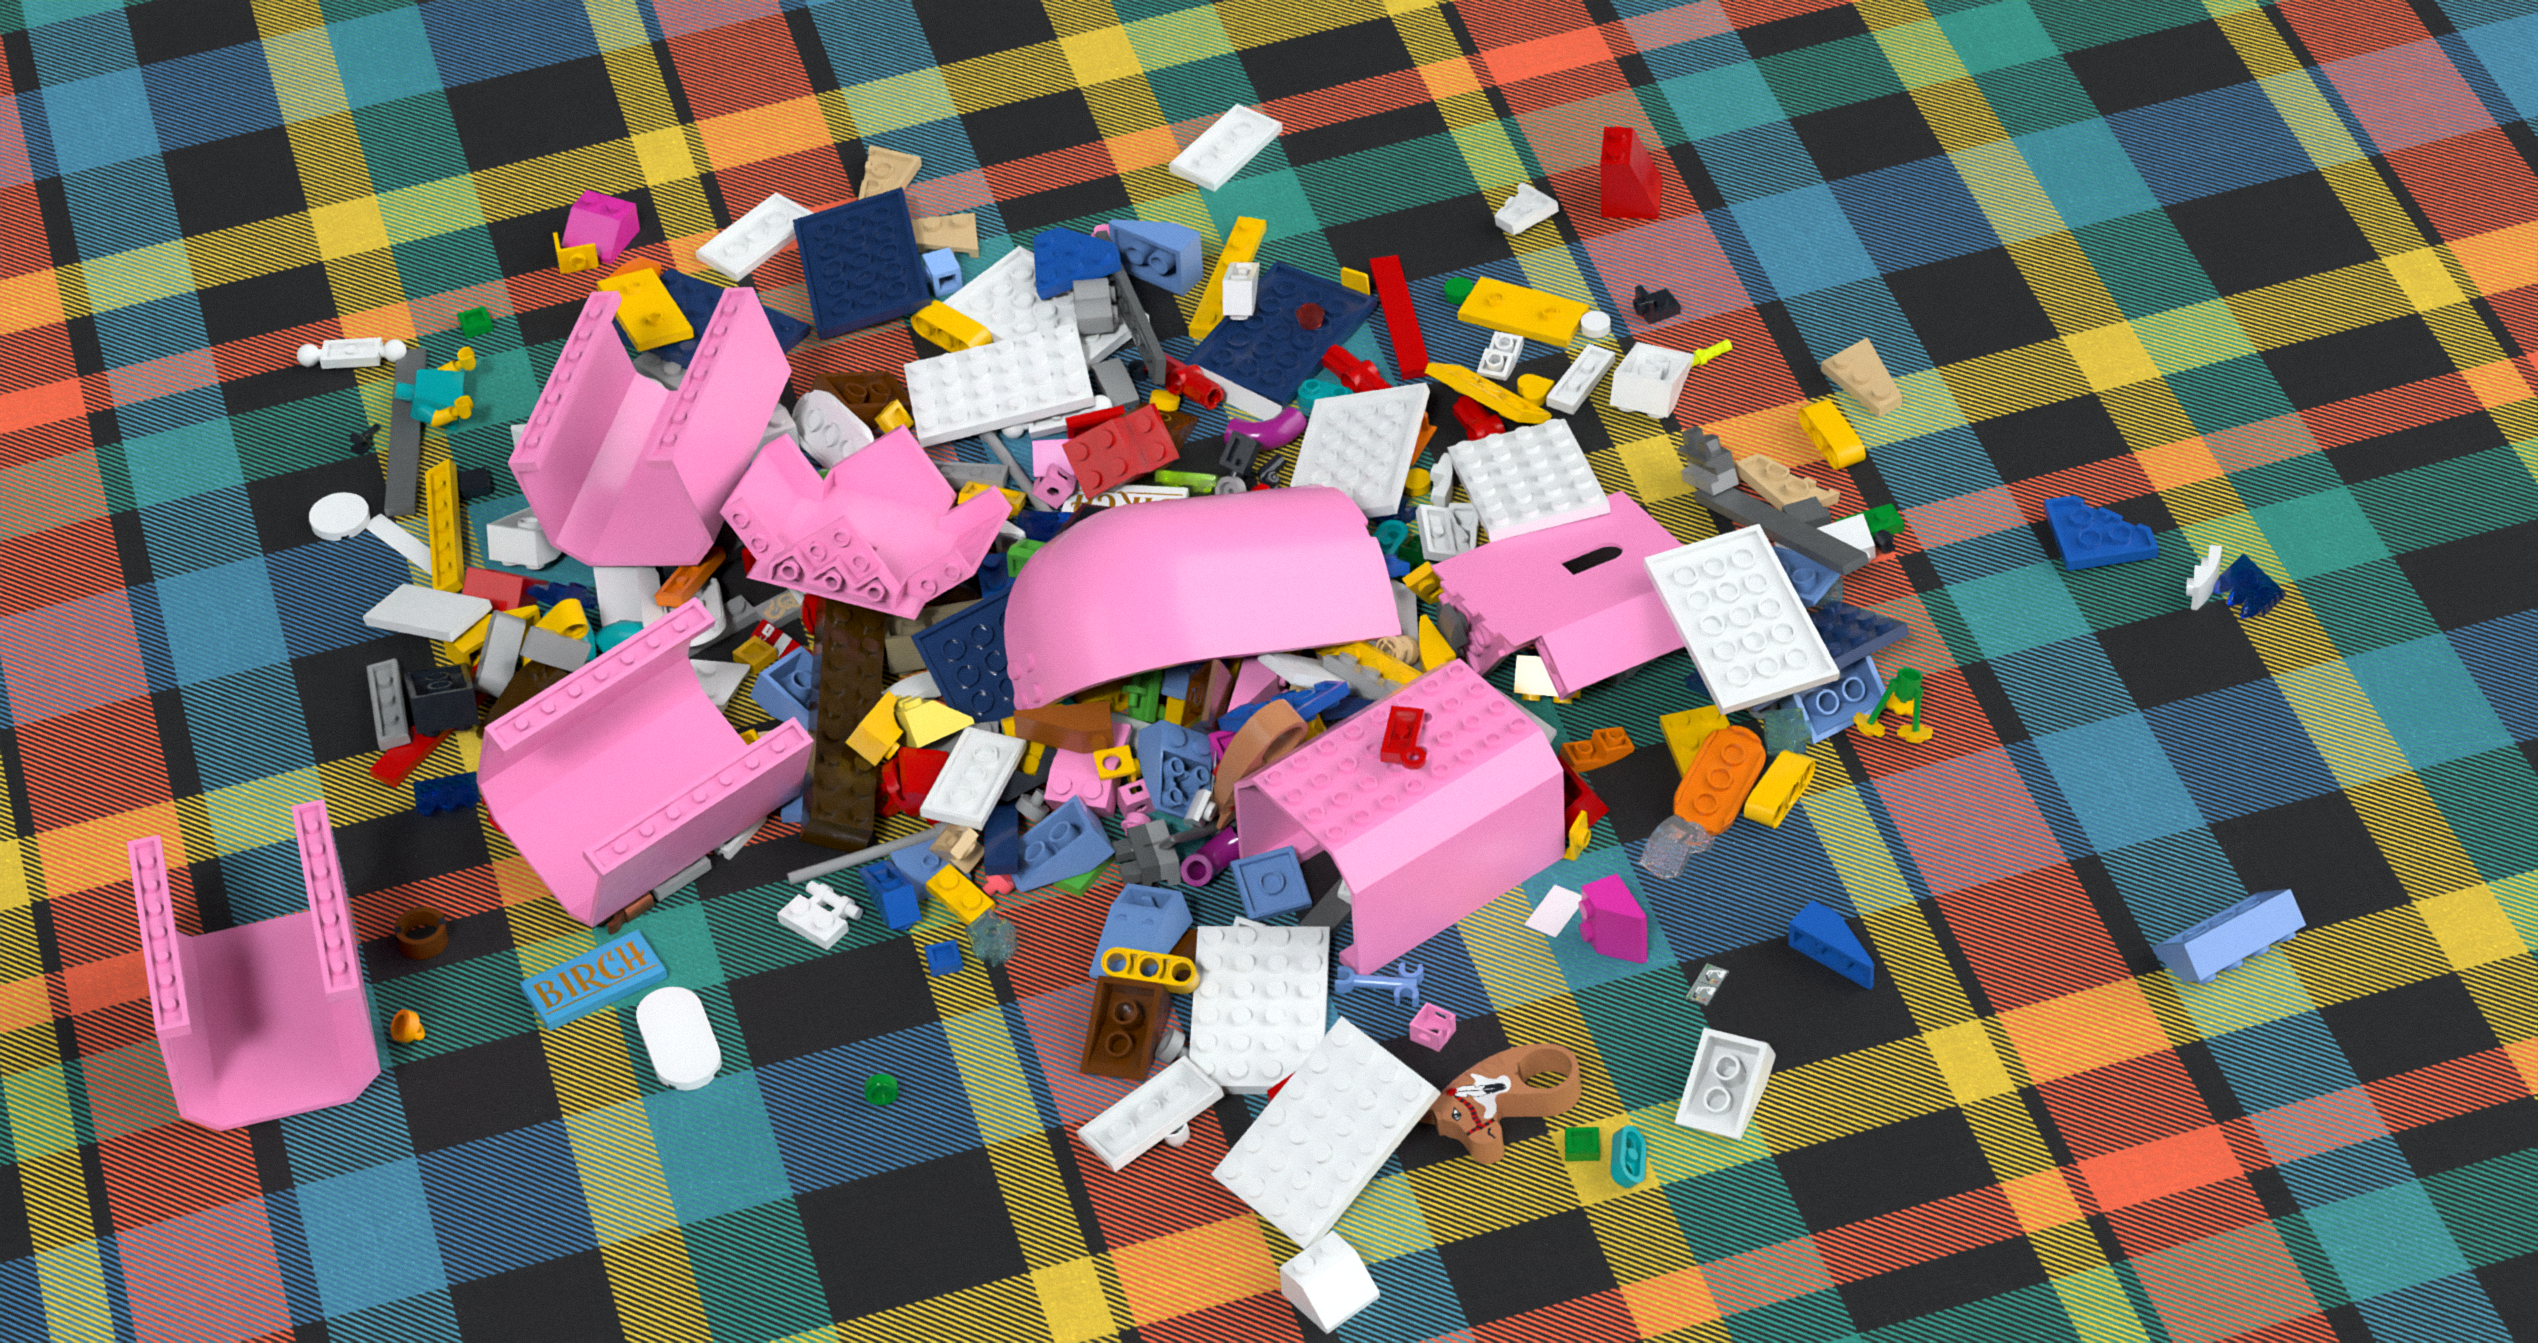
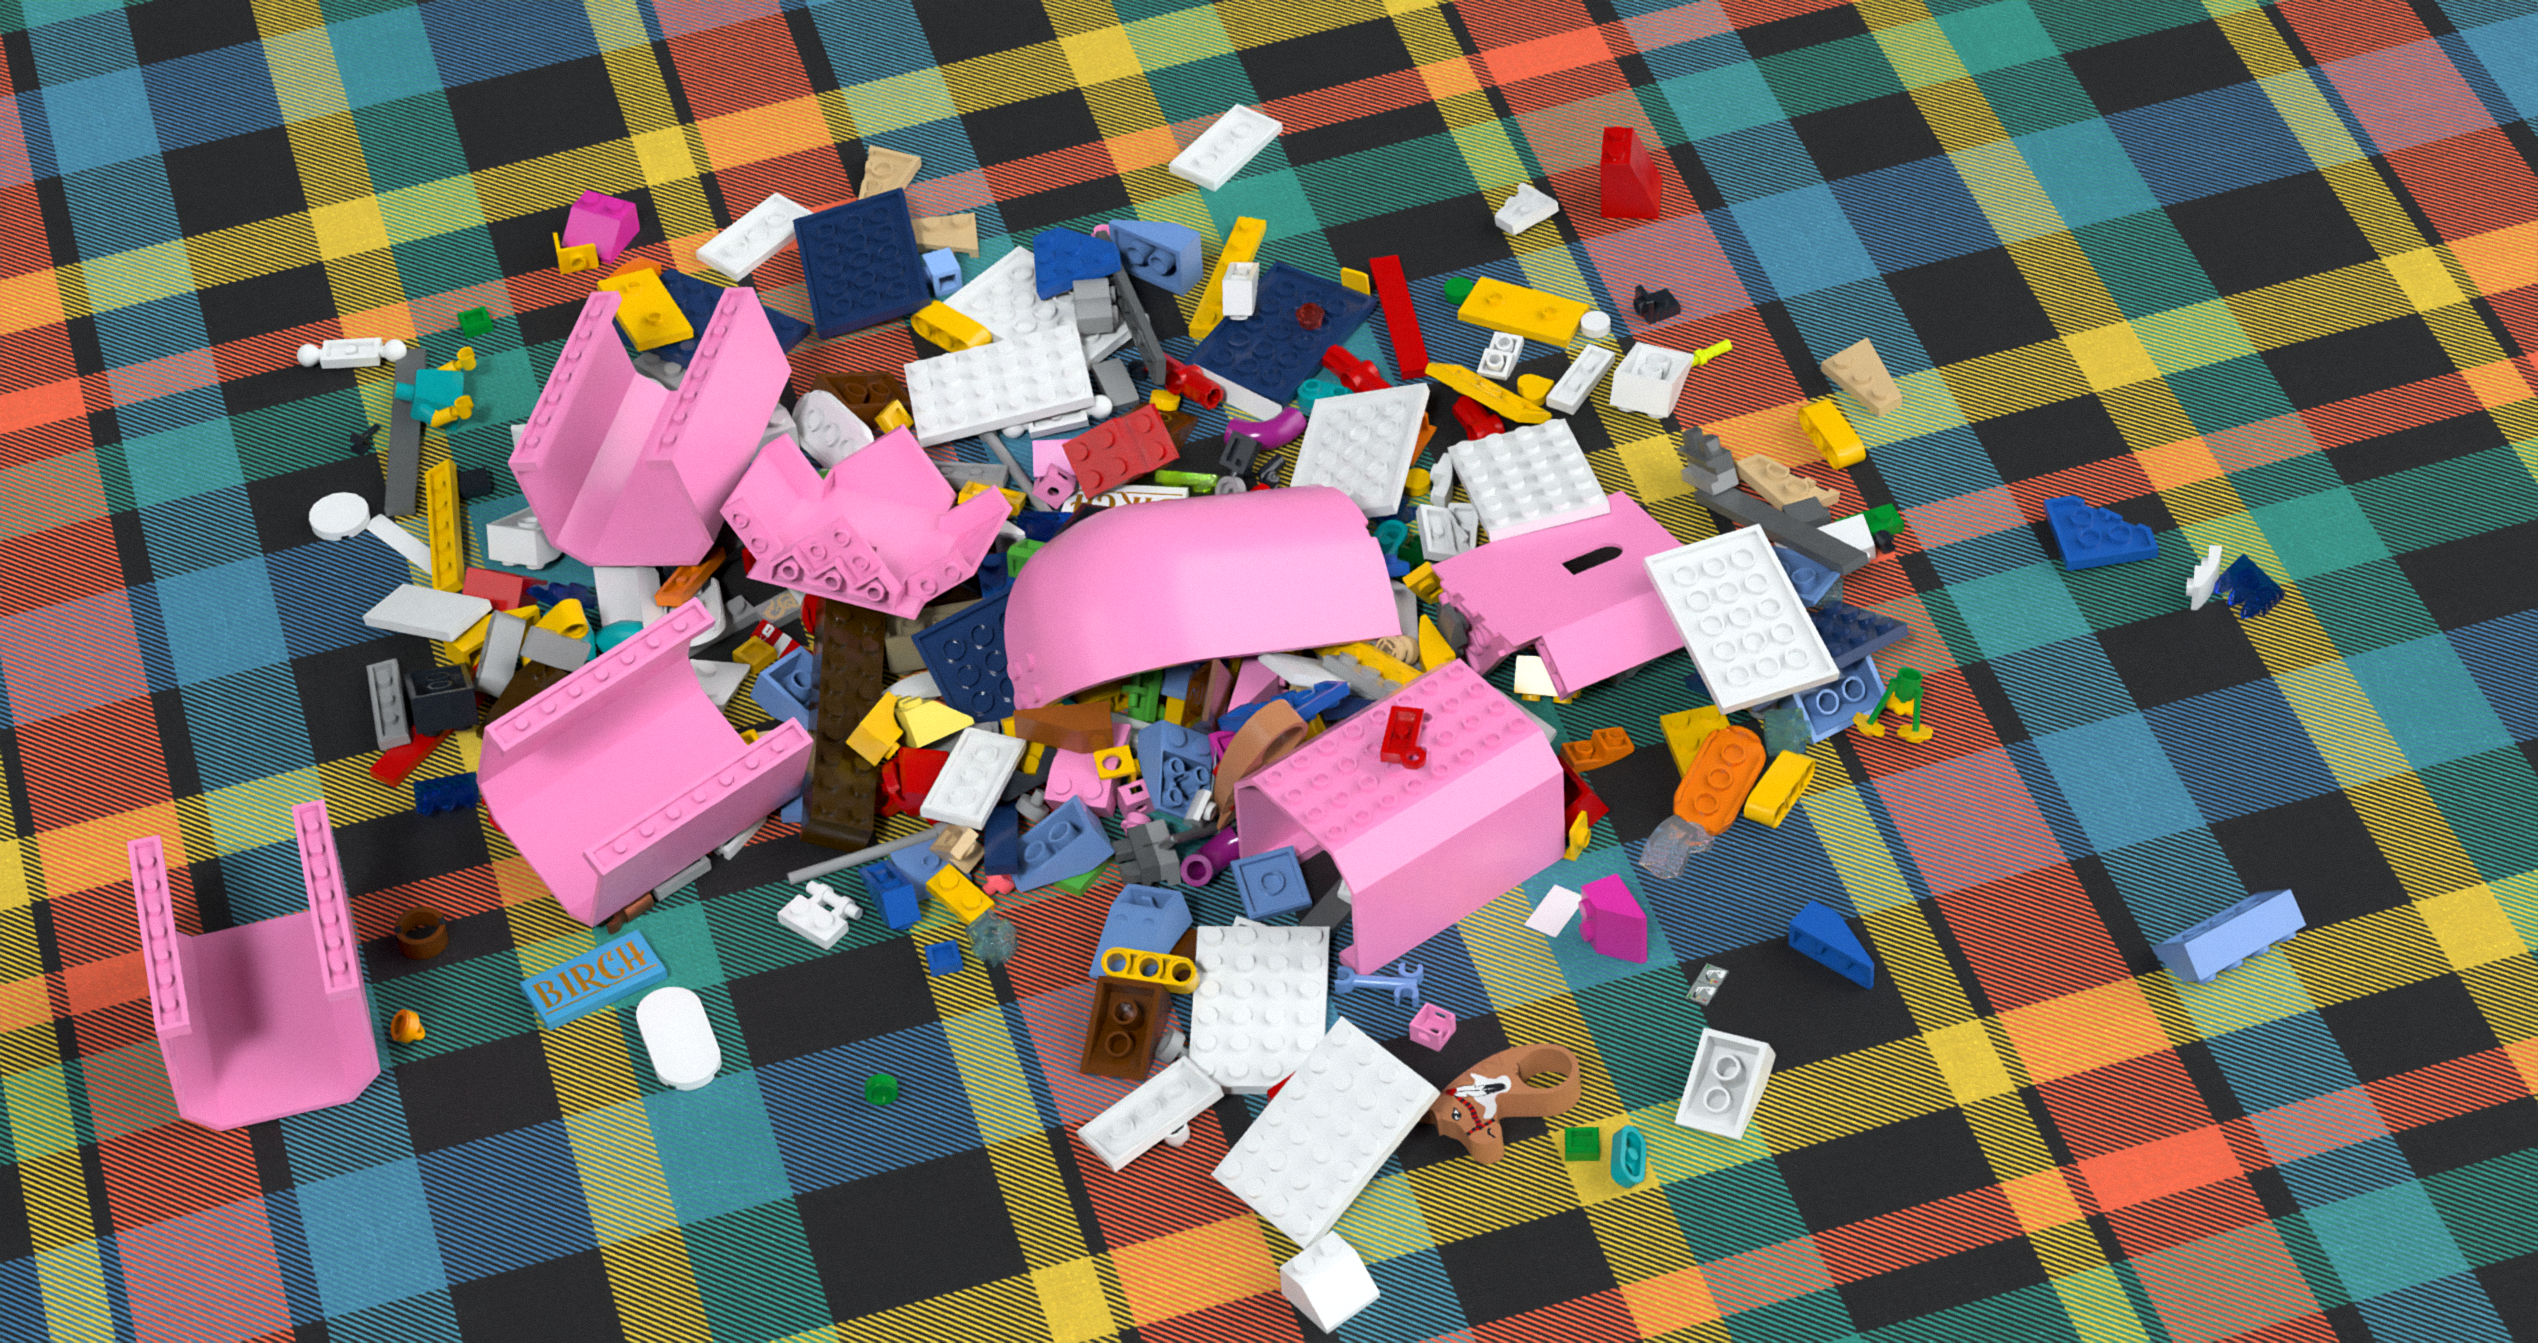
red tile [1065,405,1126,439] -> none

